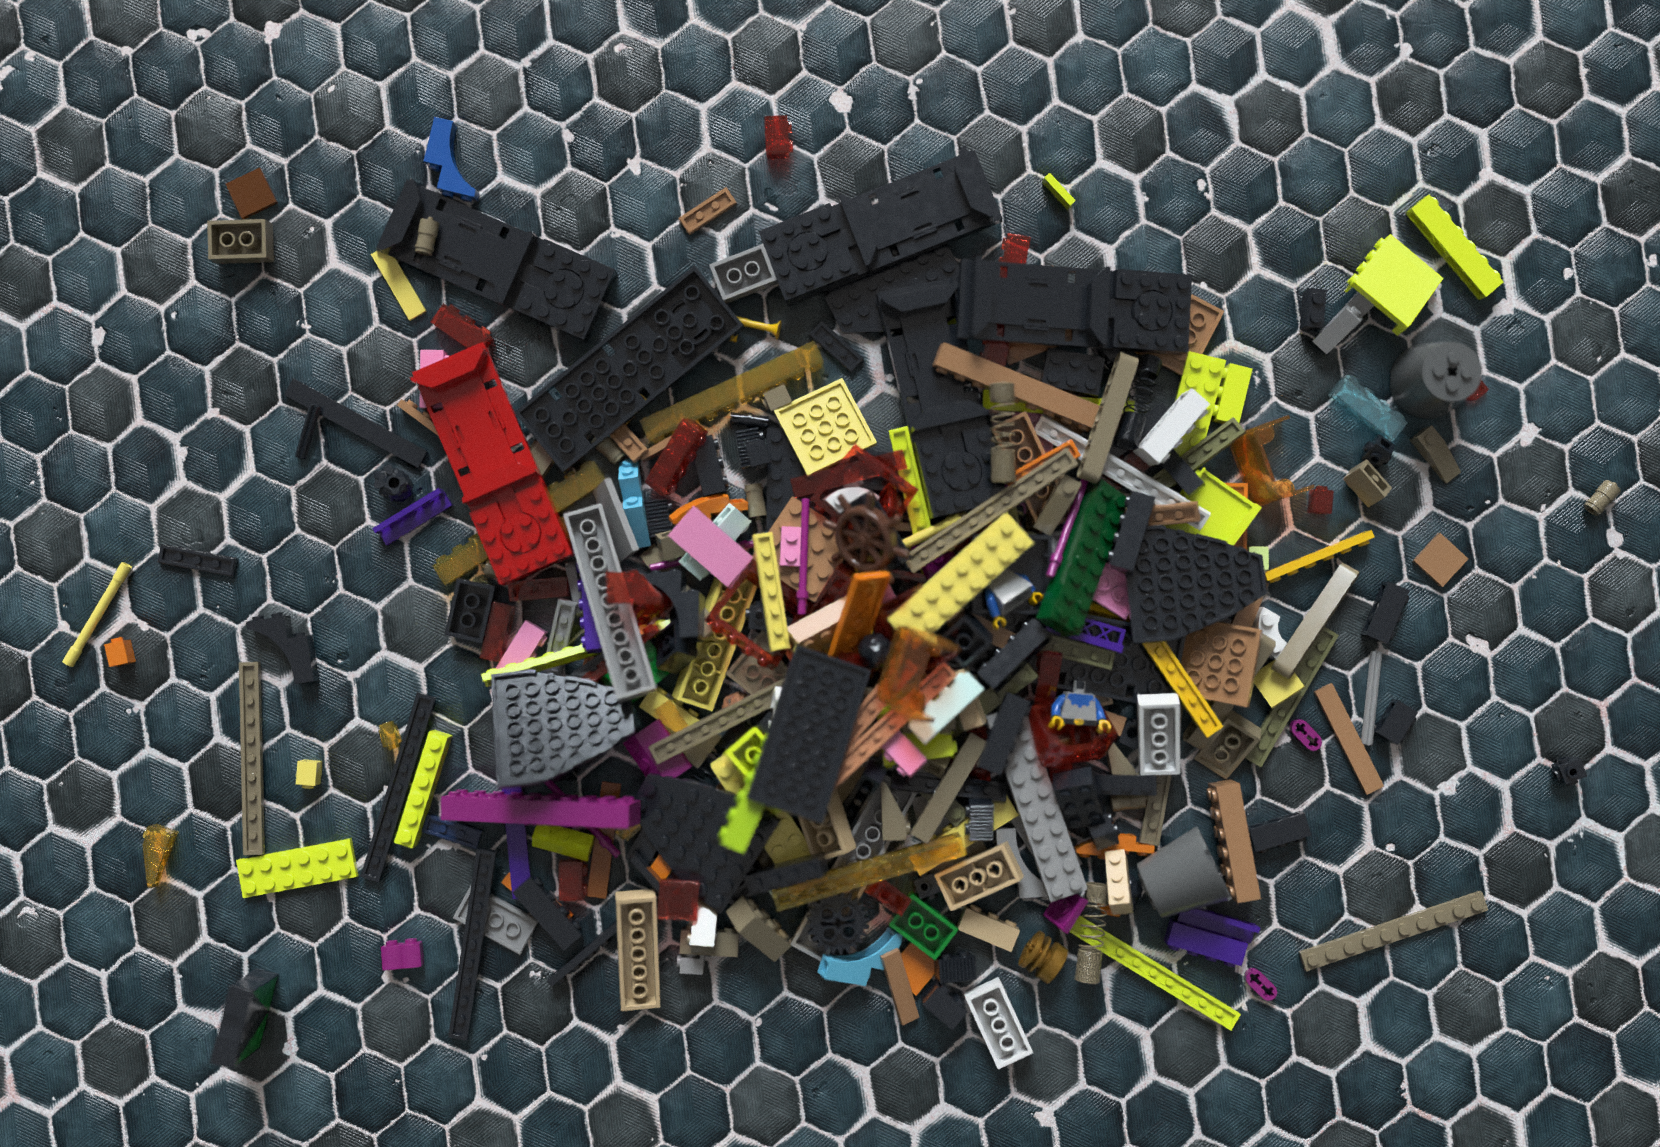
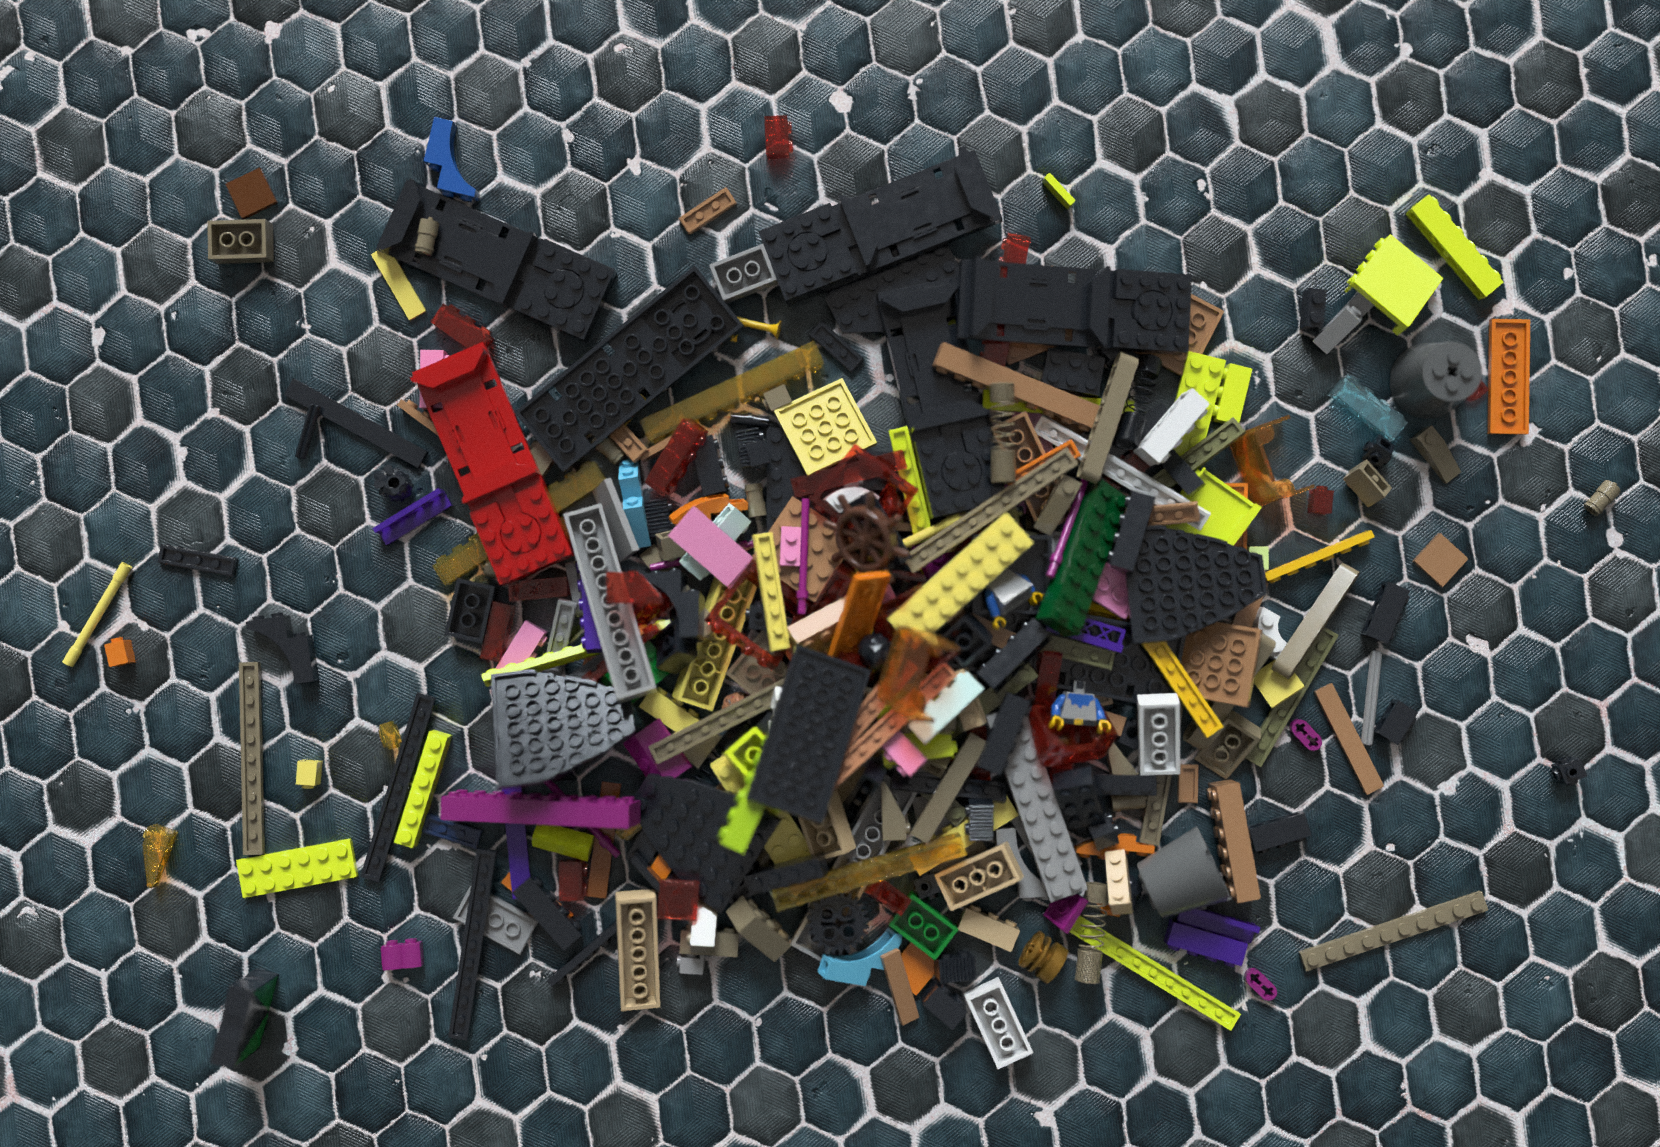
clear yellow tile [654,699,689,735] -> none
none -> medium nougat tile [1177,764,1198,803]
none -> orange plate [1488,319,1530,435]

